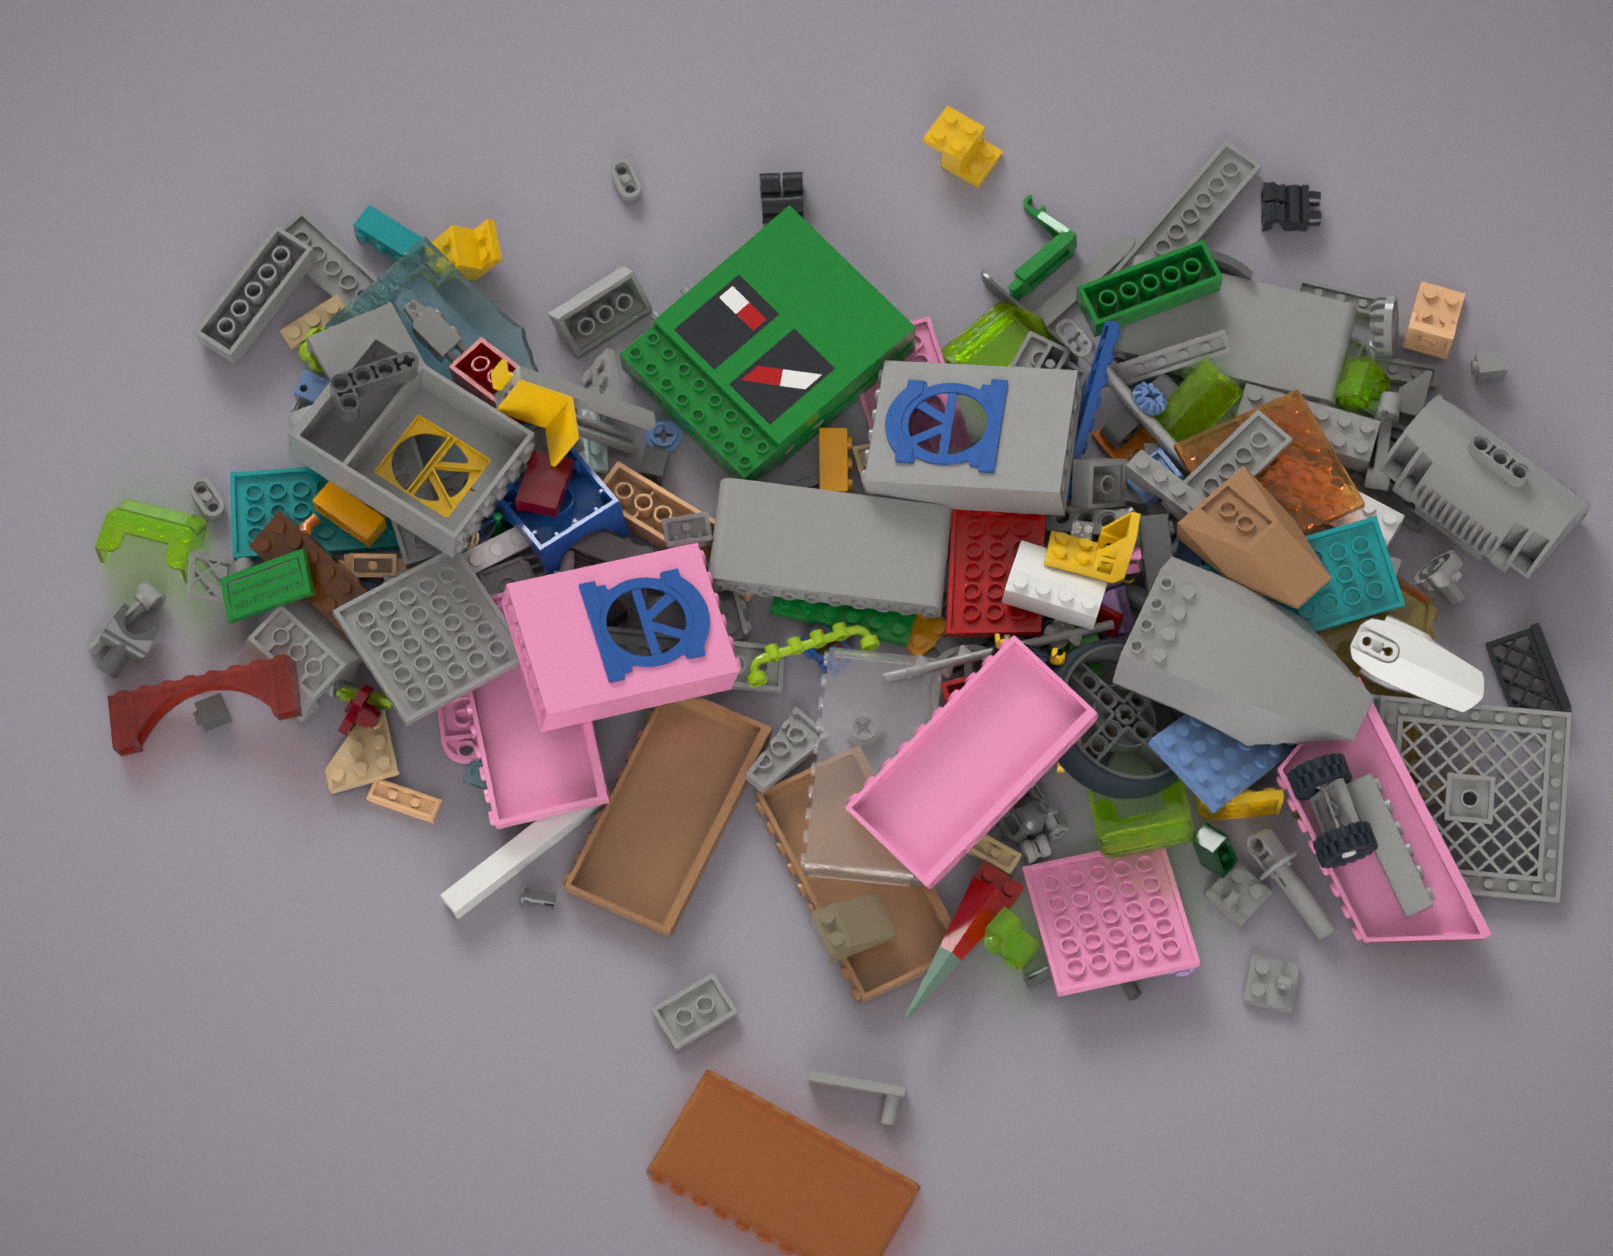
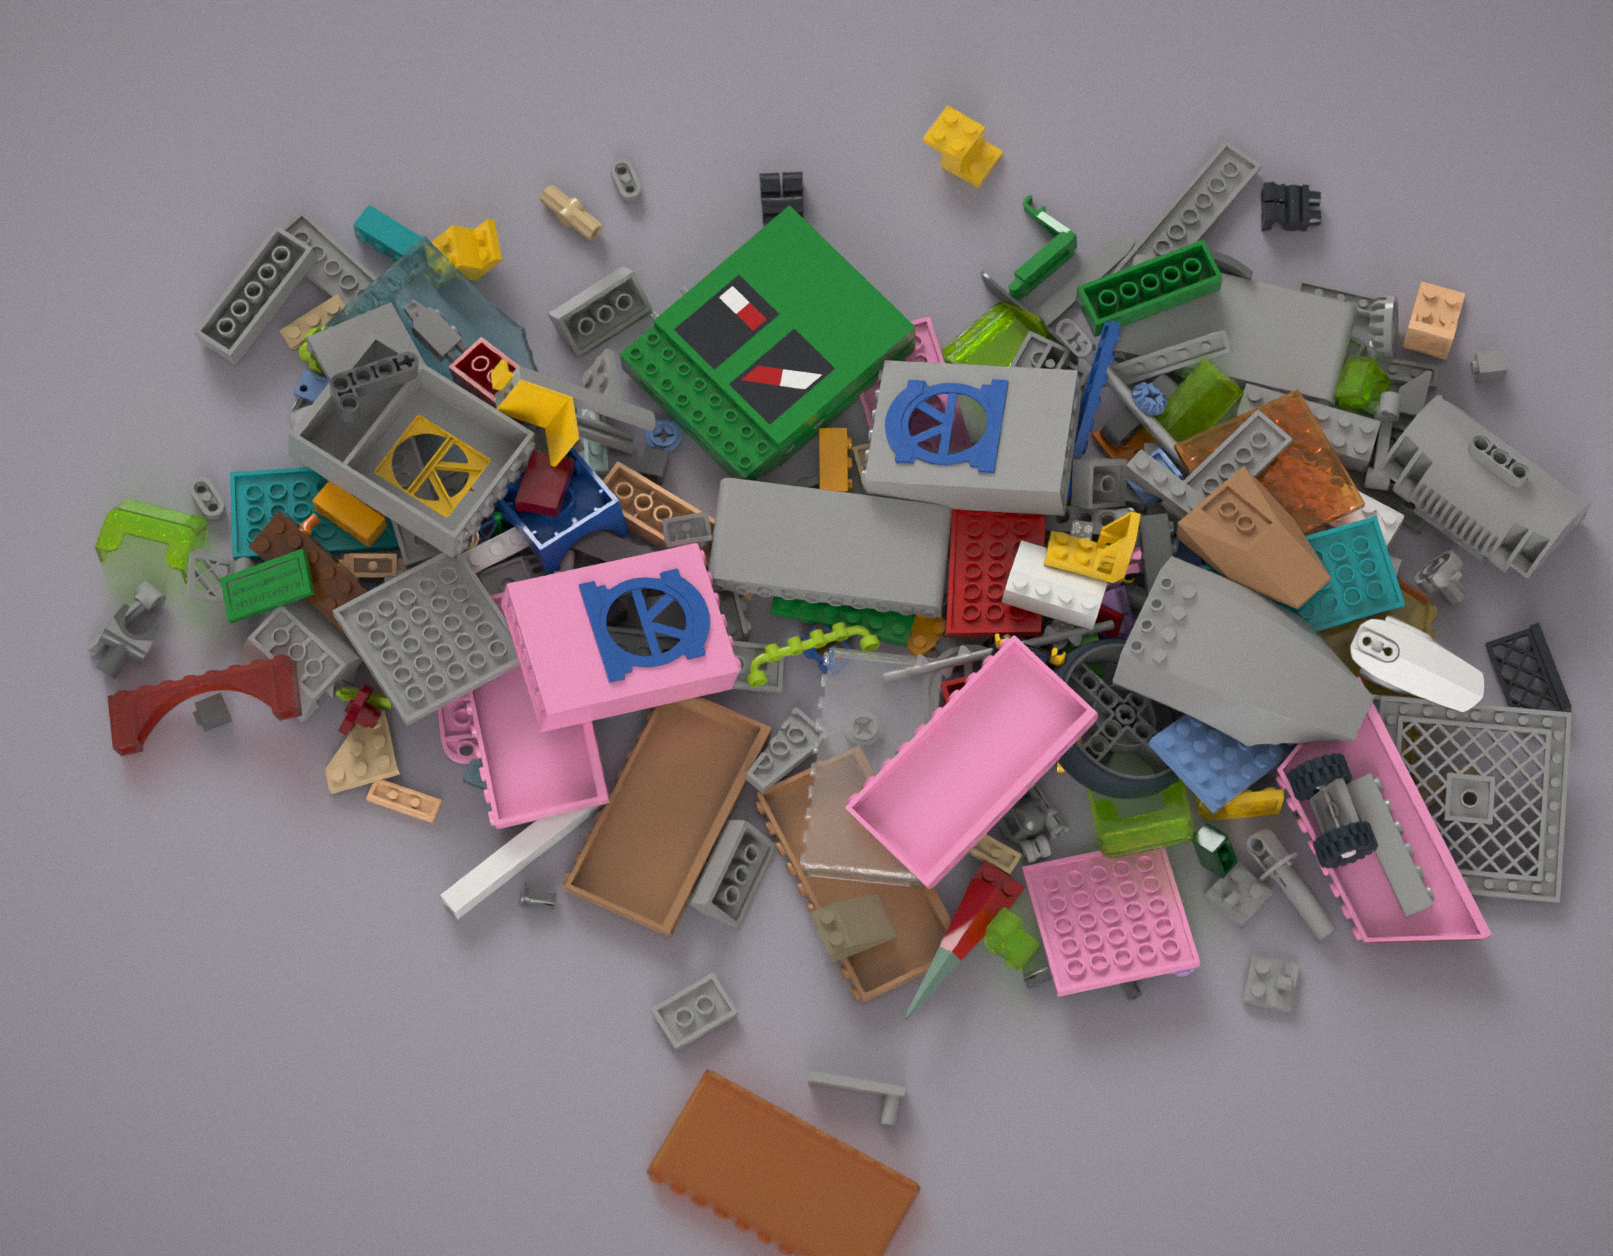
none -> tan piece [540,185,603,241]
none -> light grey slope [688,820,776,928]

